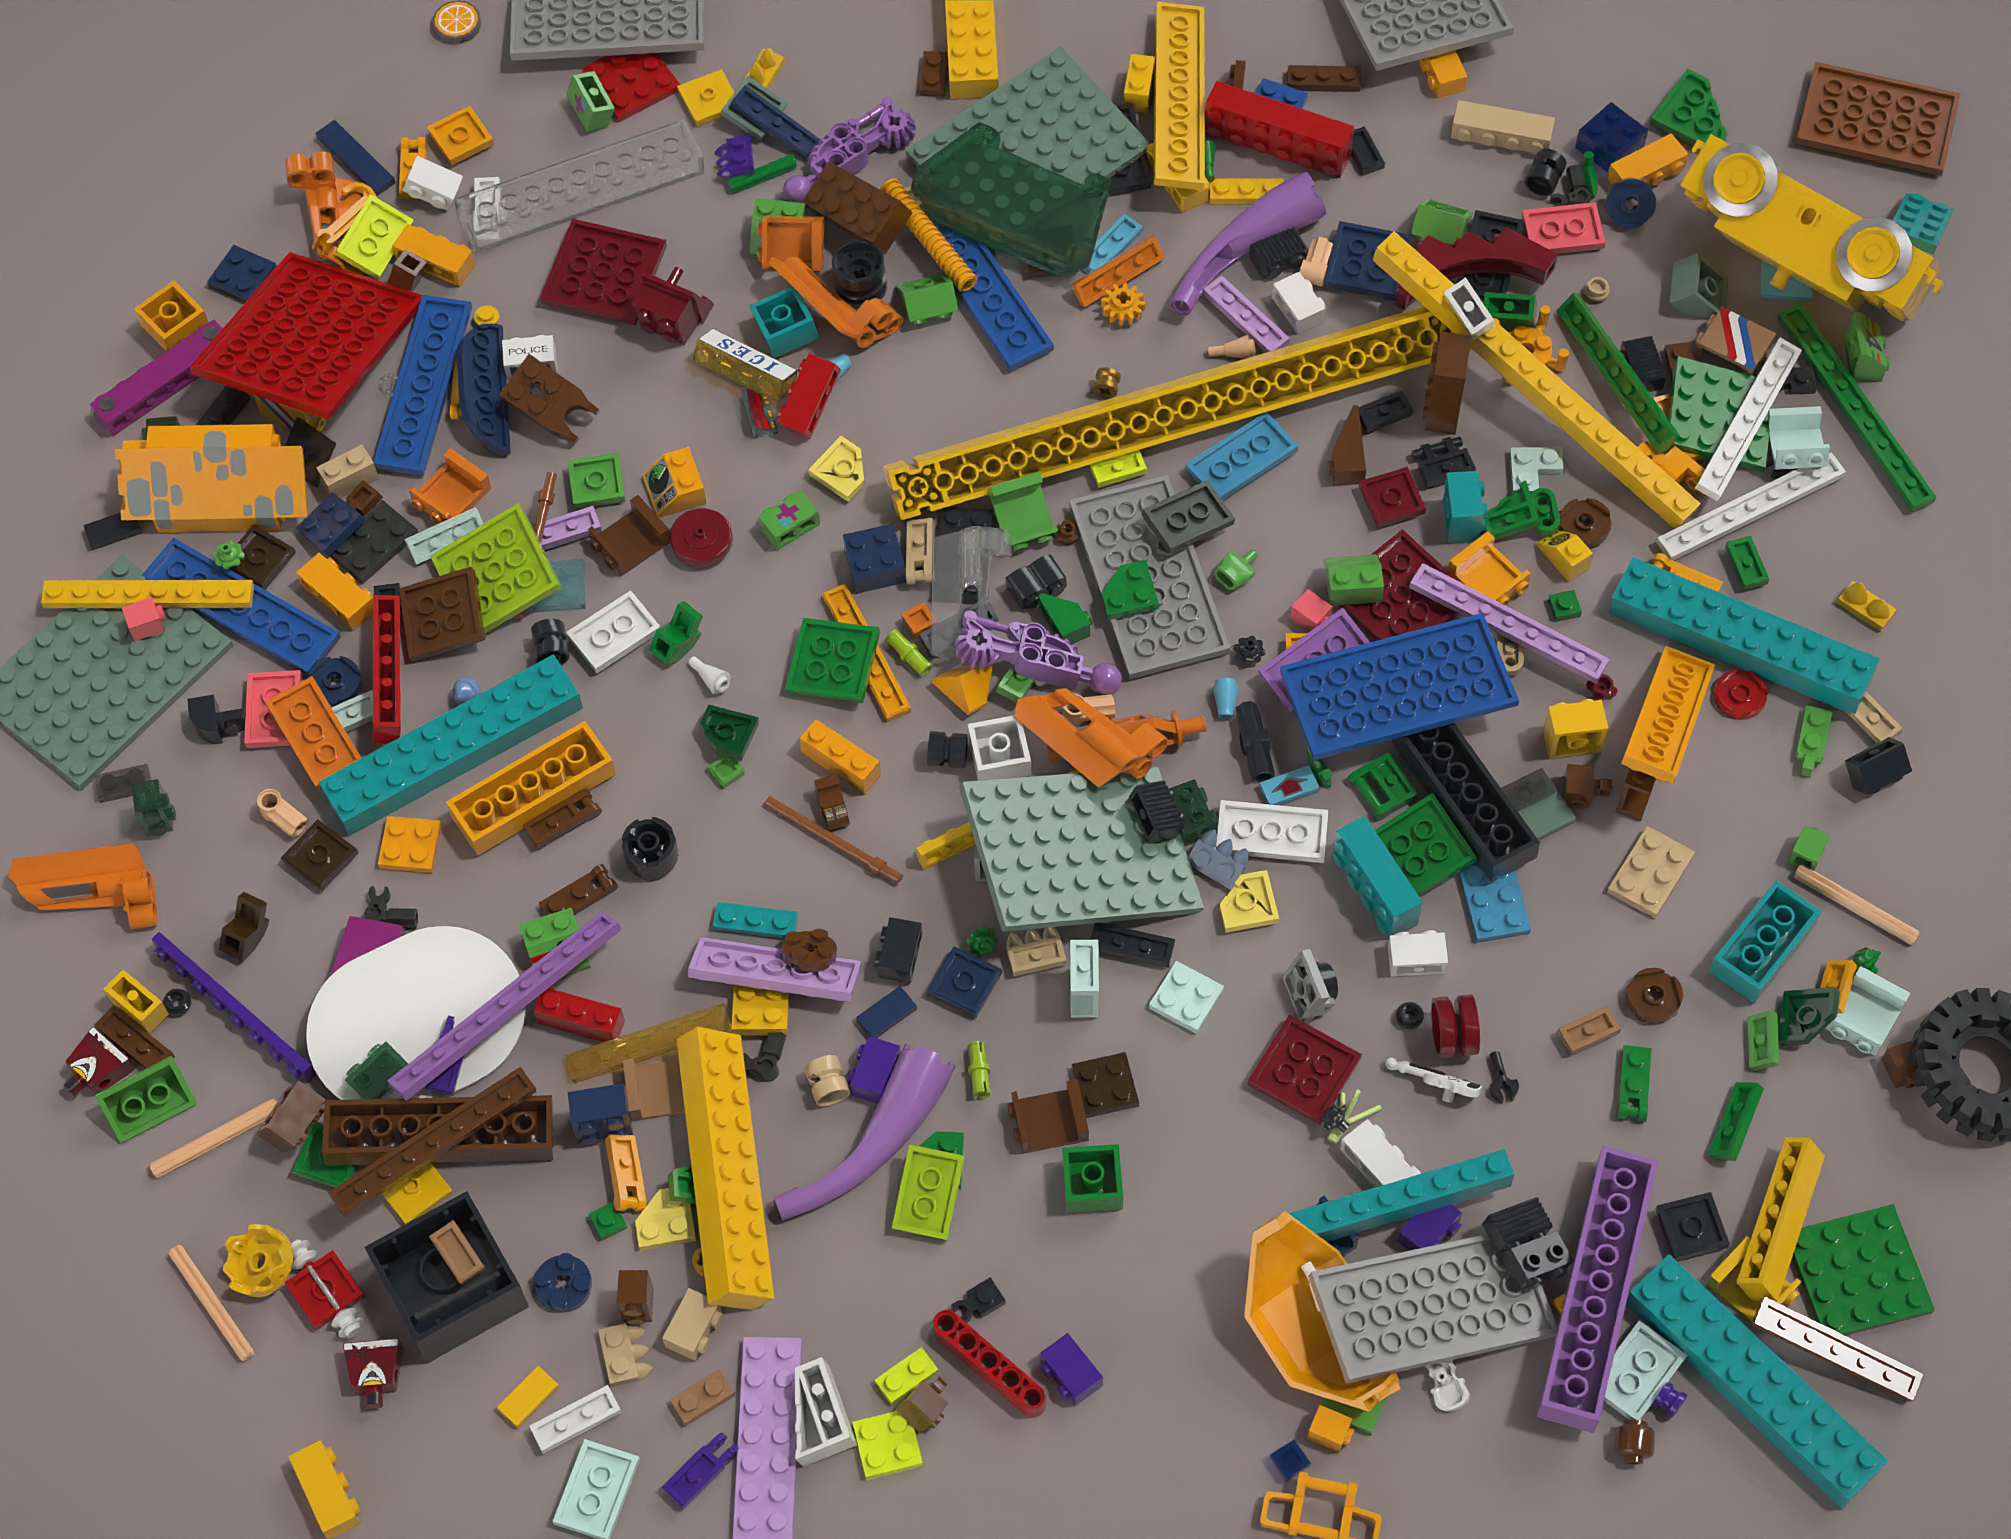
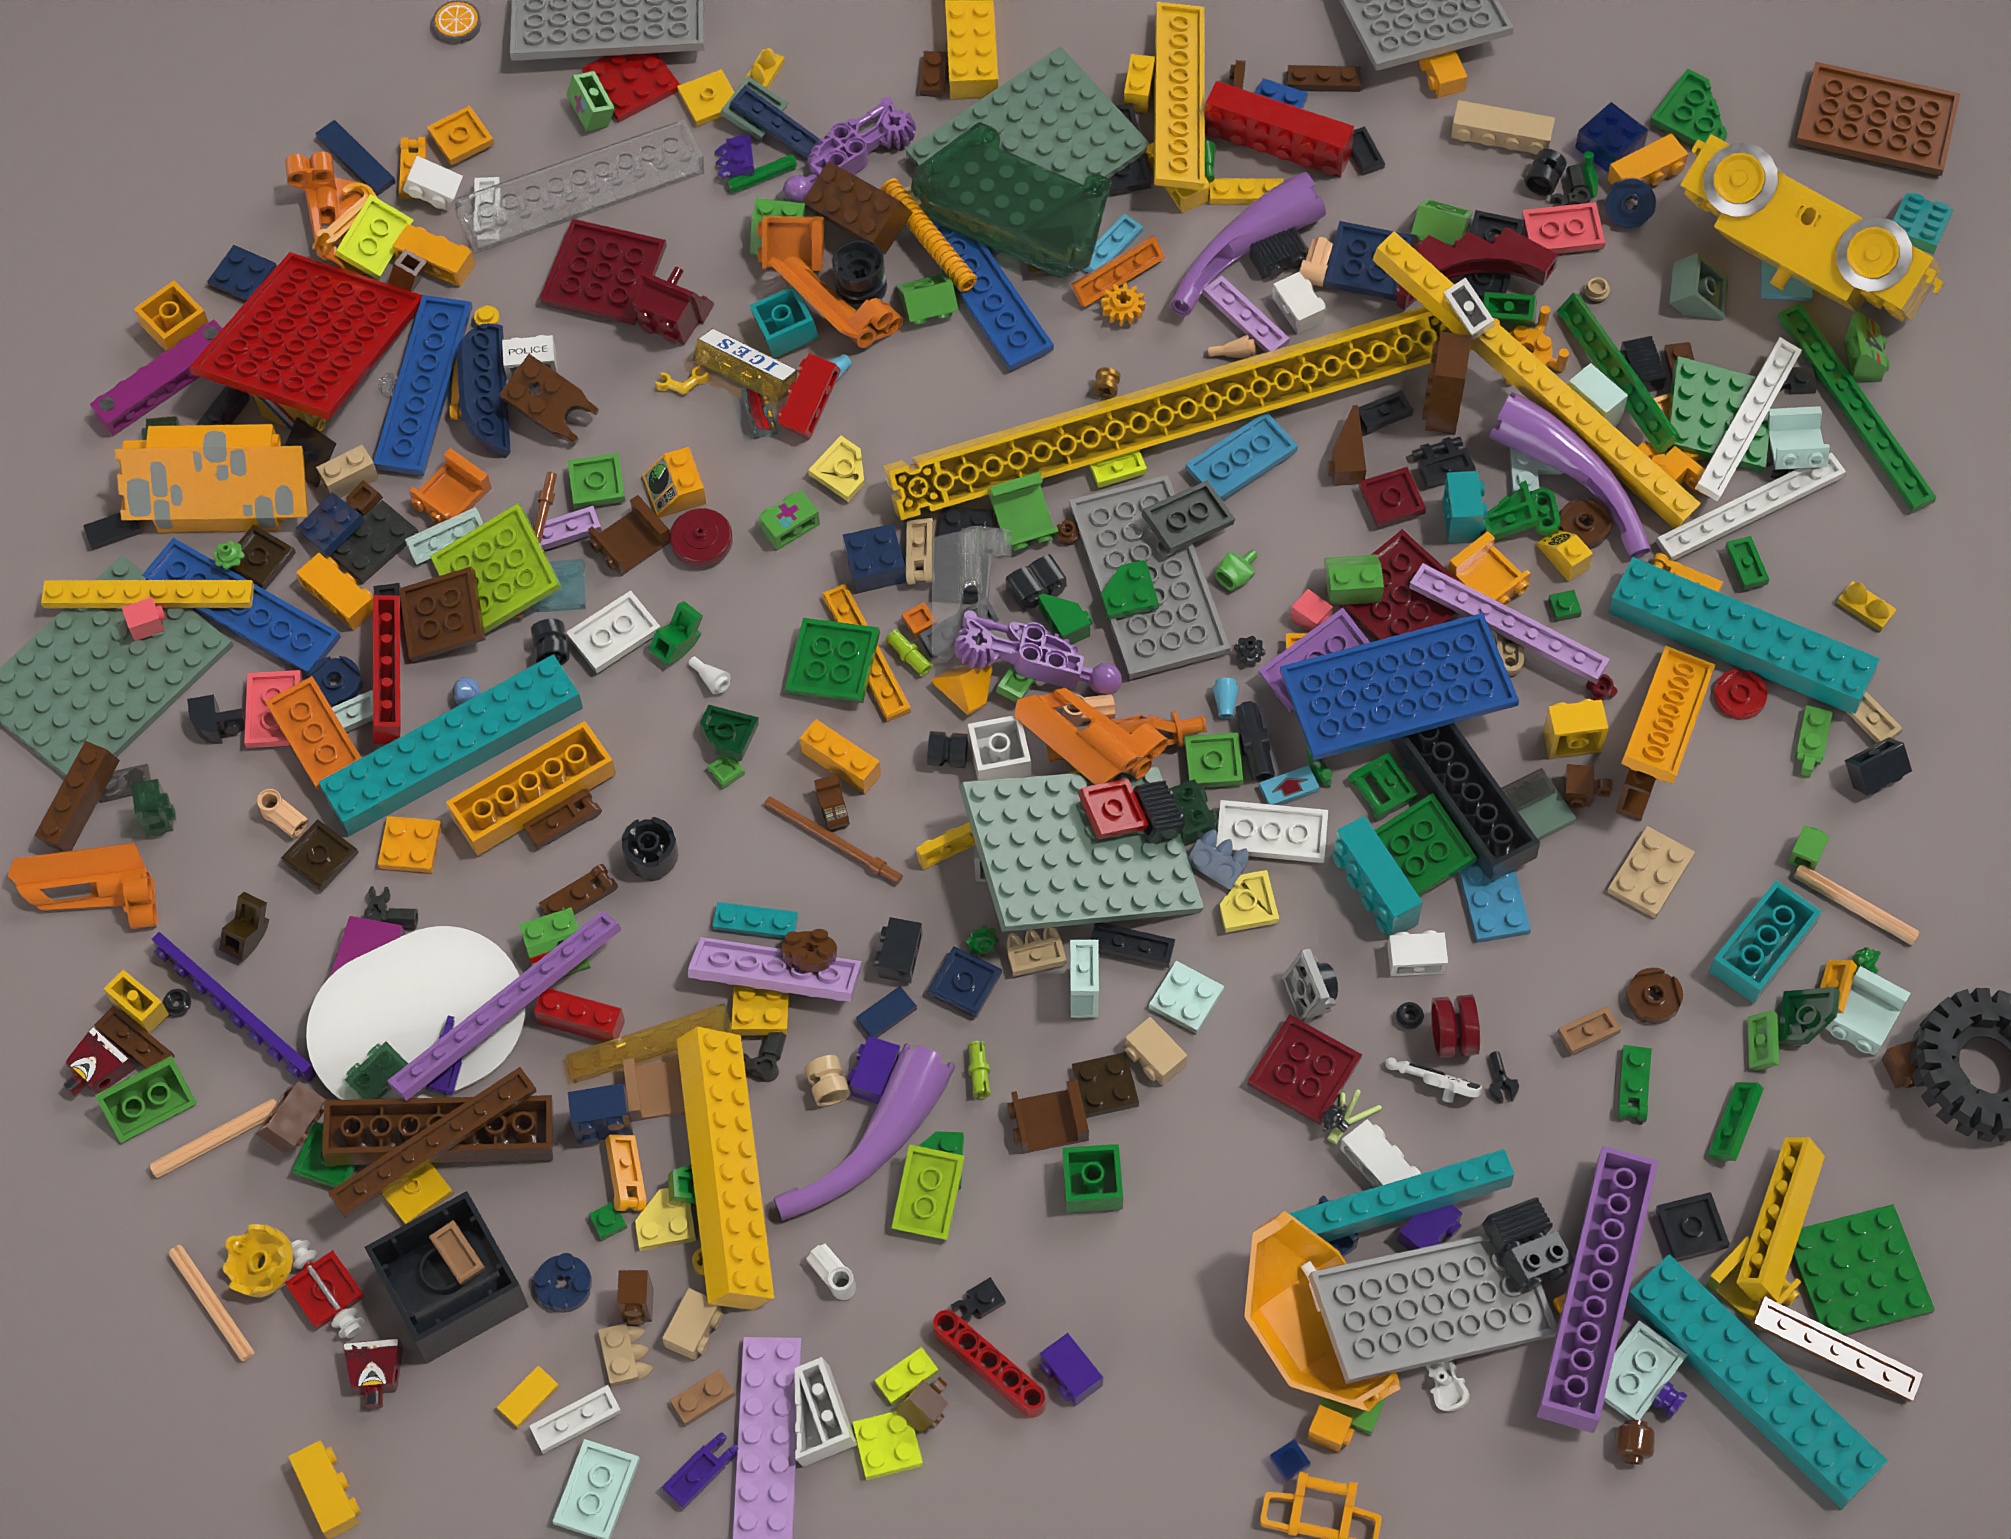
panel [1694,307,1776,376] -> none
none -> reddish brown brick [34,741,120,852]
none -> yellow arm [655,366,709,395]
none -> white piece [806,1244,856,1300]
none -> plate [1078,779,1149,840]
none -> tan brick [1125,1017,1188,1086]
none -> bright green plate [1185,733,1243,789]
none -> medium lavender brick [1489,391,1651,559]
none -> light aqua brick [1568,363,1628,427]

